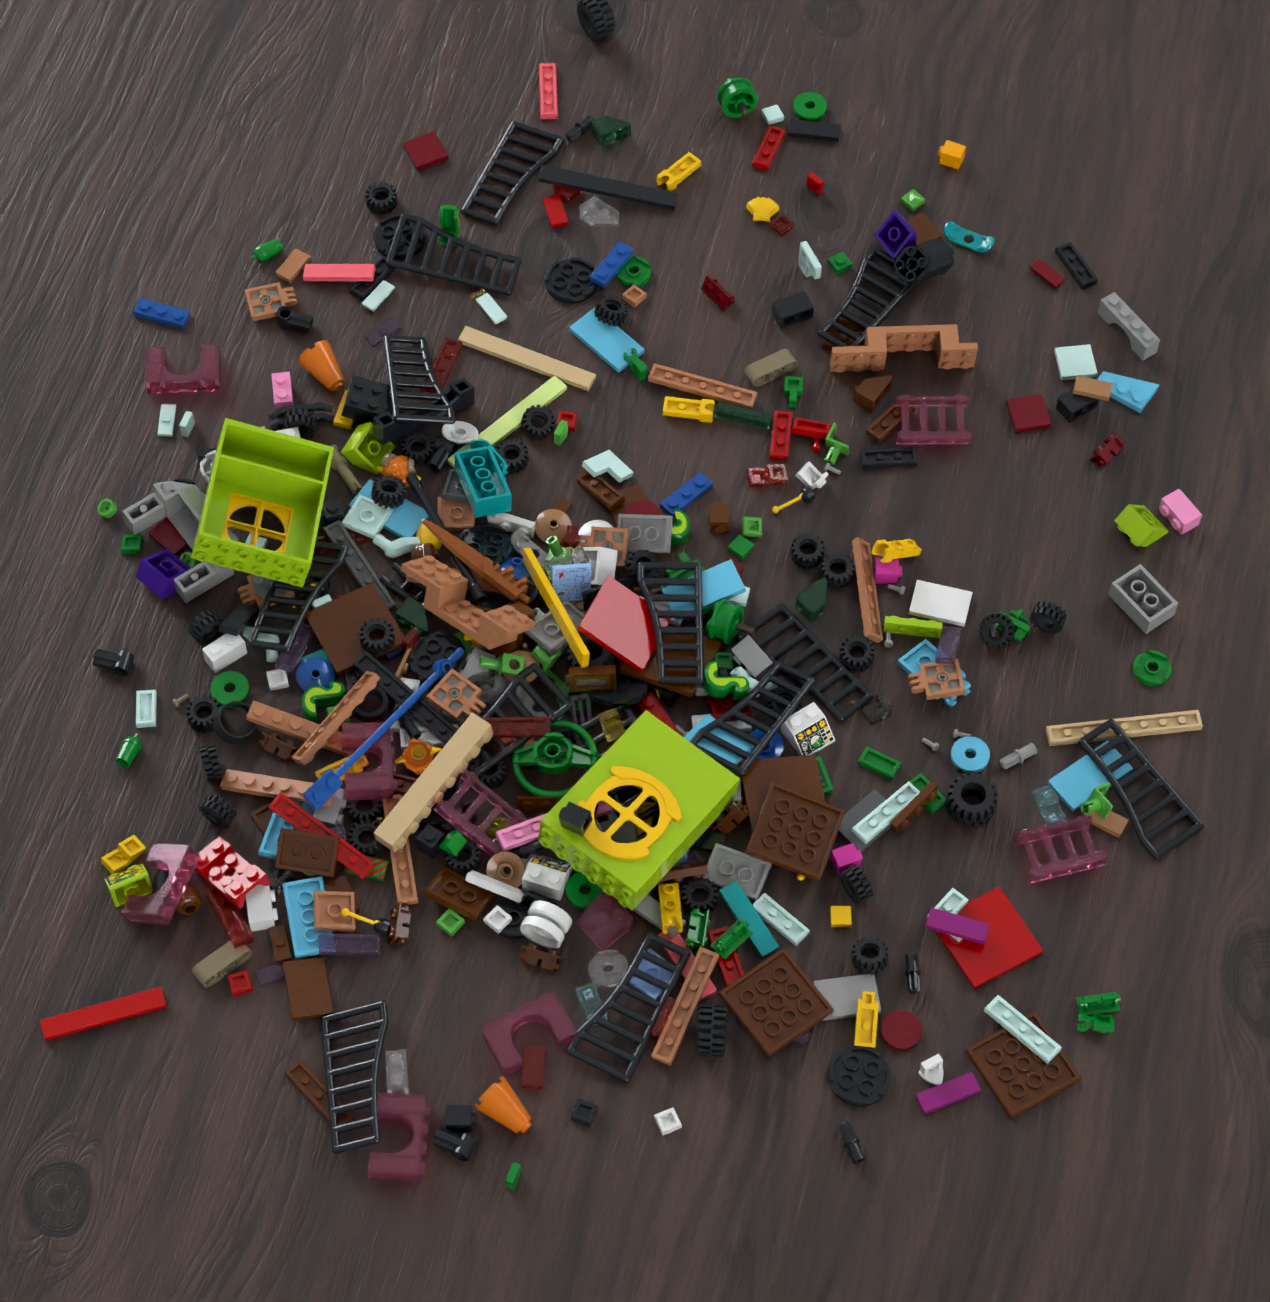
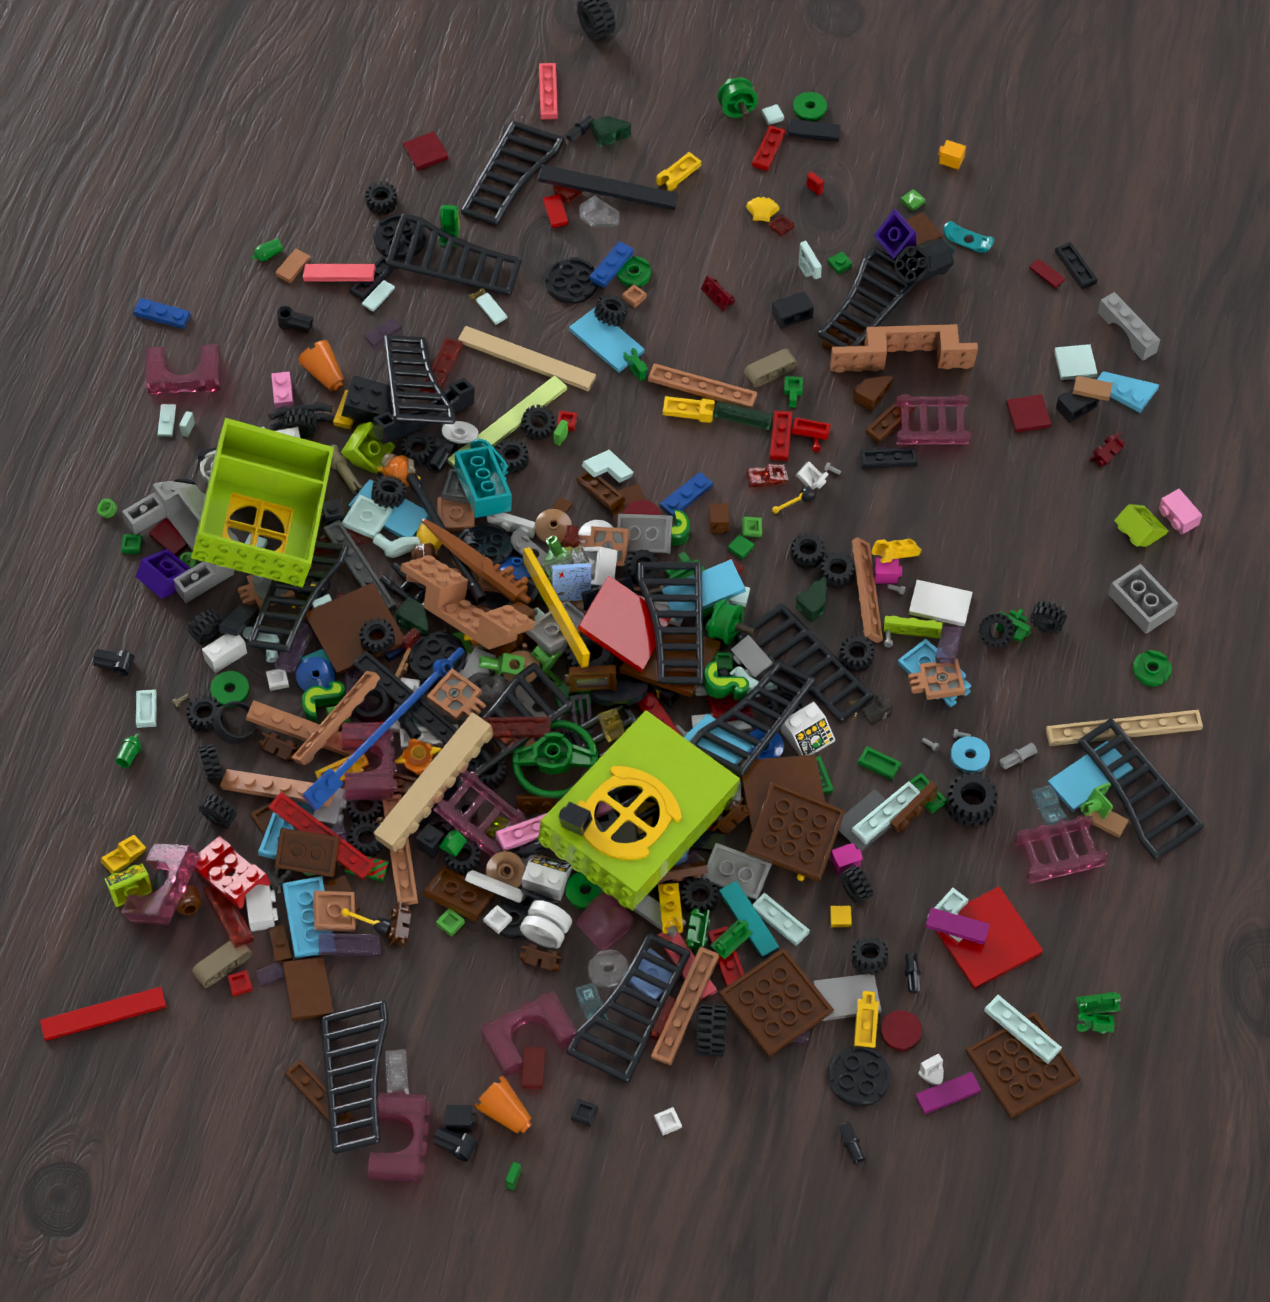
nougat piece [245,282,297,322] -> none
bright green bracket [823,422,849,466] -> none

